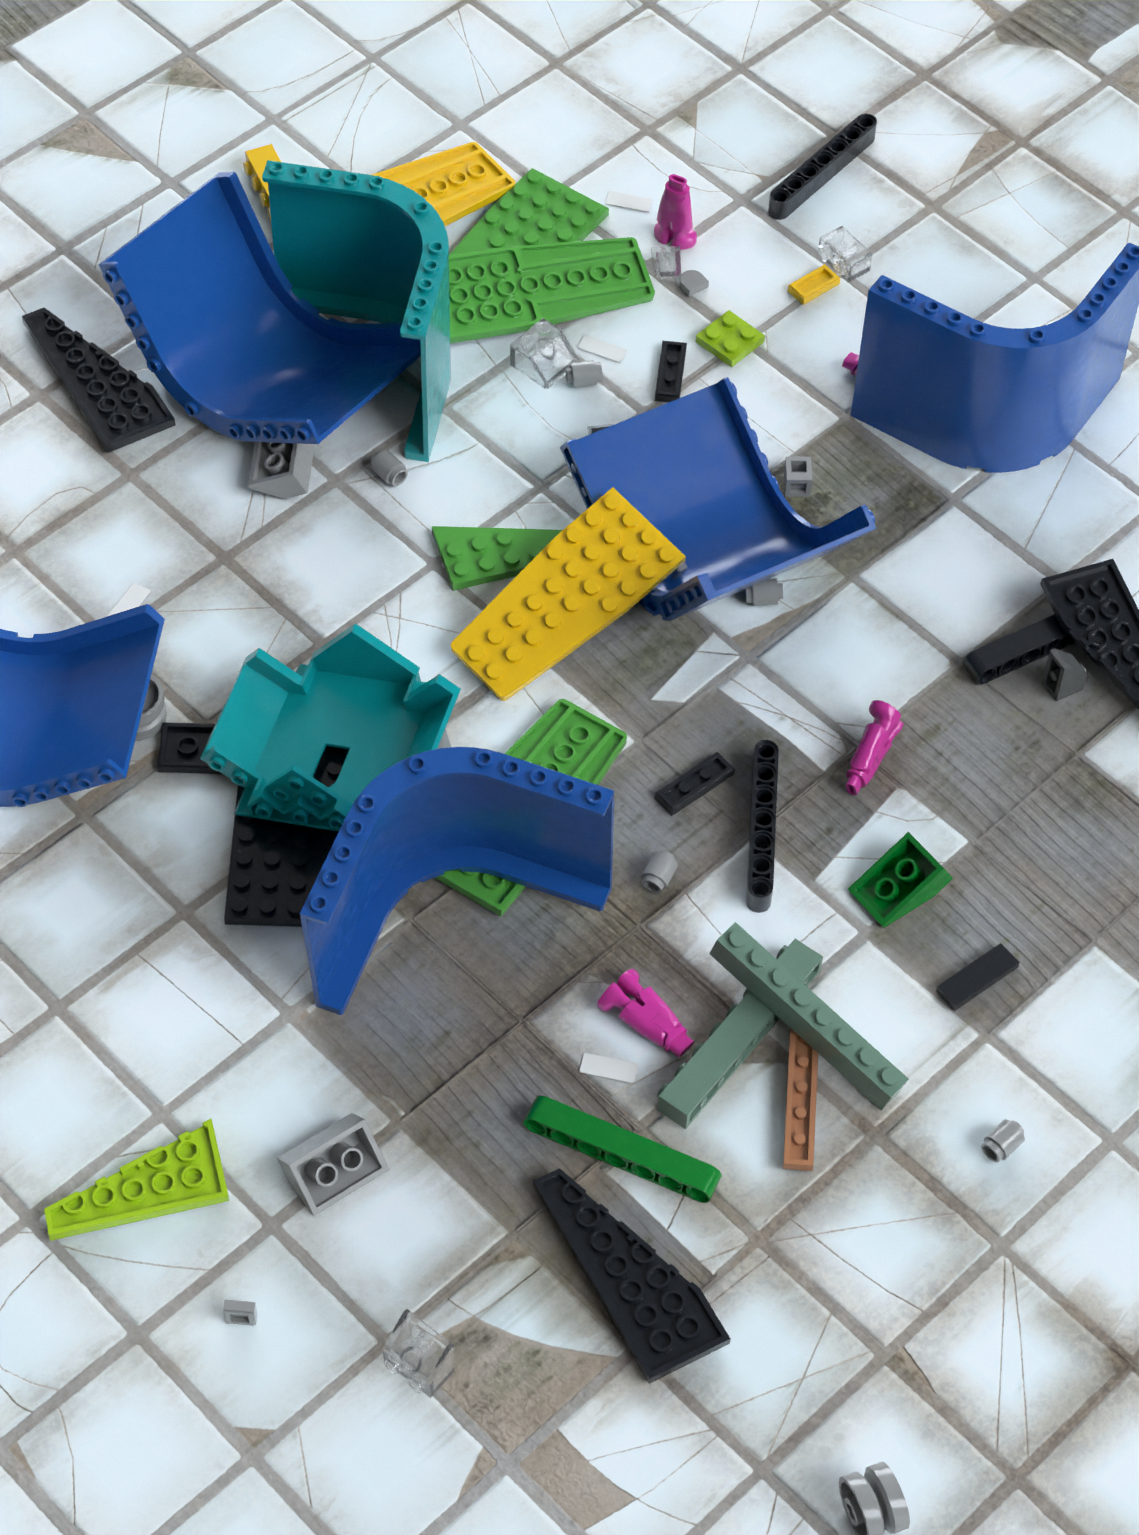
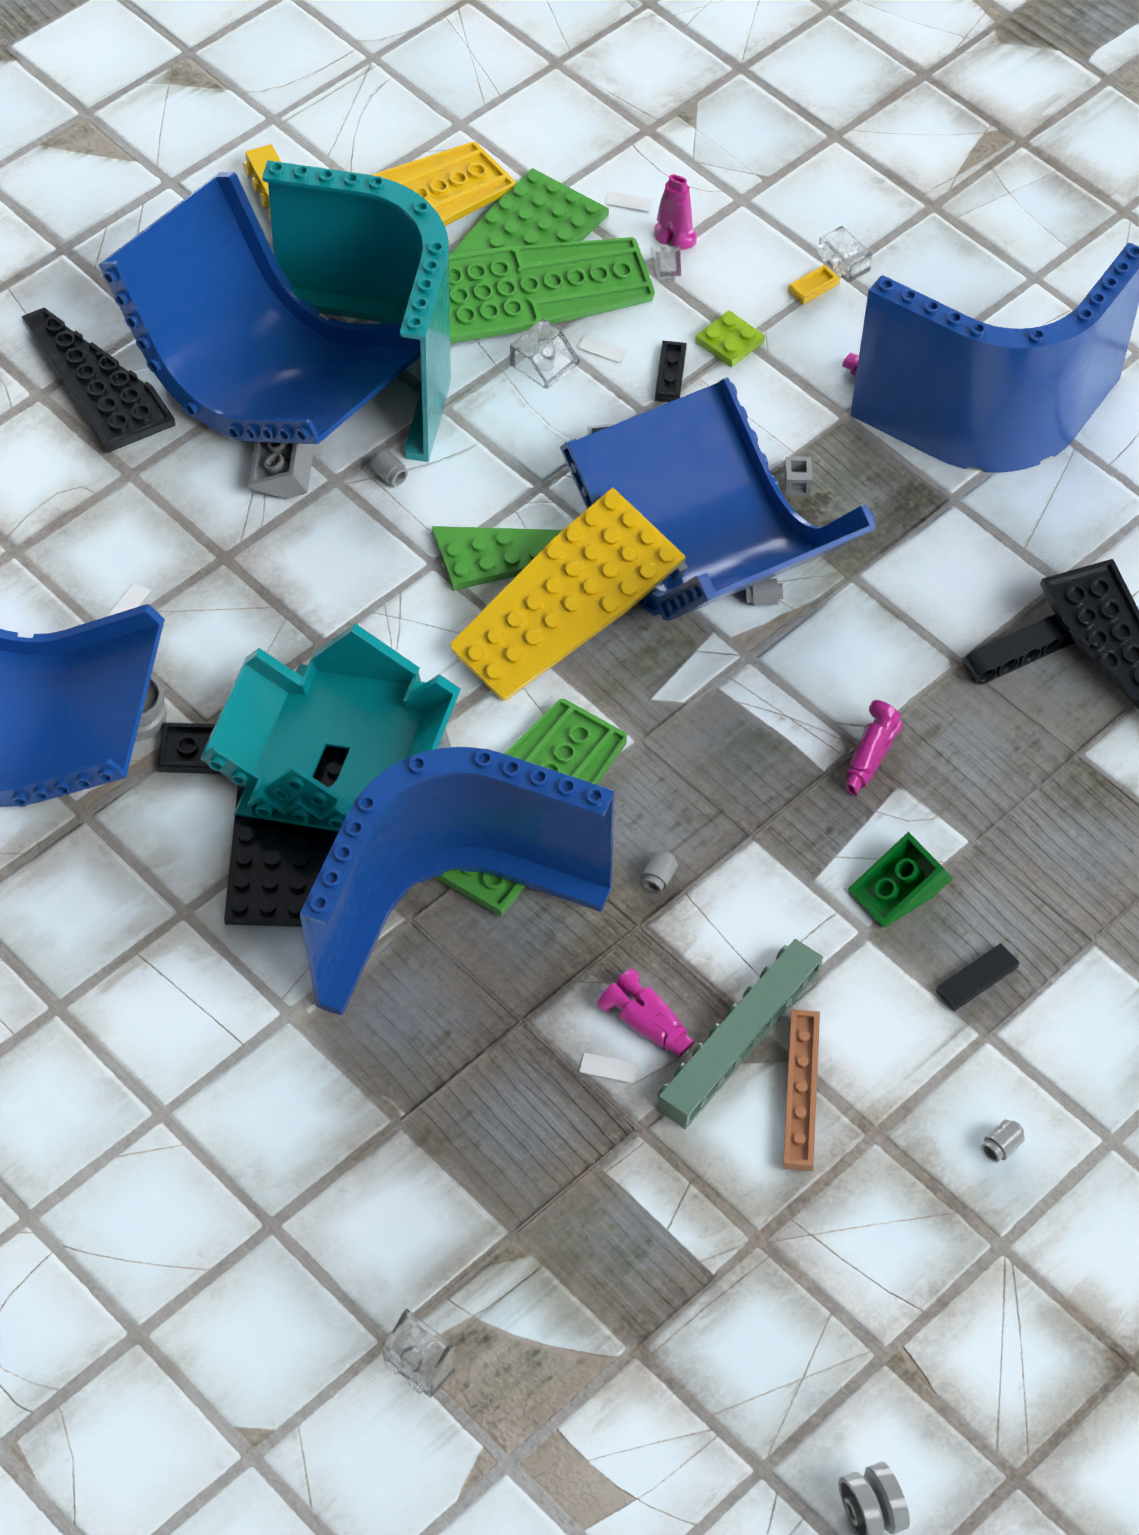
lime wing [44,1118,229,1241] -> none
light grey tile [223,1300,257,1326] -> none
light grey slope [277,1113,389,1216] -> none
green beam [523,1095,722,1203] -> none
black wing [533,1168,731,1384] -> none
light grey brick [565,360,603,388] -> none
black tile [654,752,735,816] -> none
light grey tile [680,270,709,297] -> none
sand green brick [709,922,909,1111] -> none
black beam [746,740,779,913] -> none
black beam [768,113,877,220] -> none
dark grey slope [1042,649,1087,701] -> none

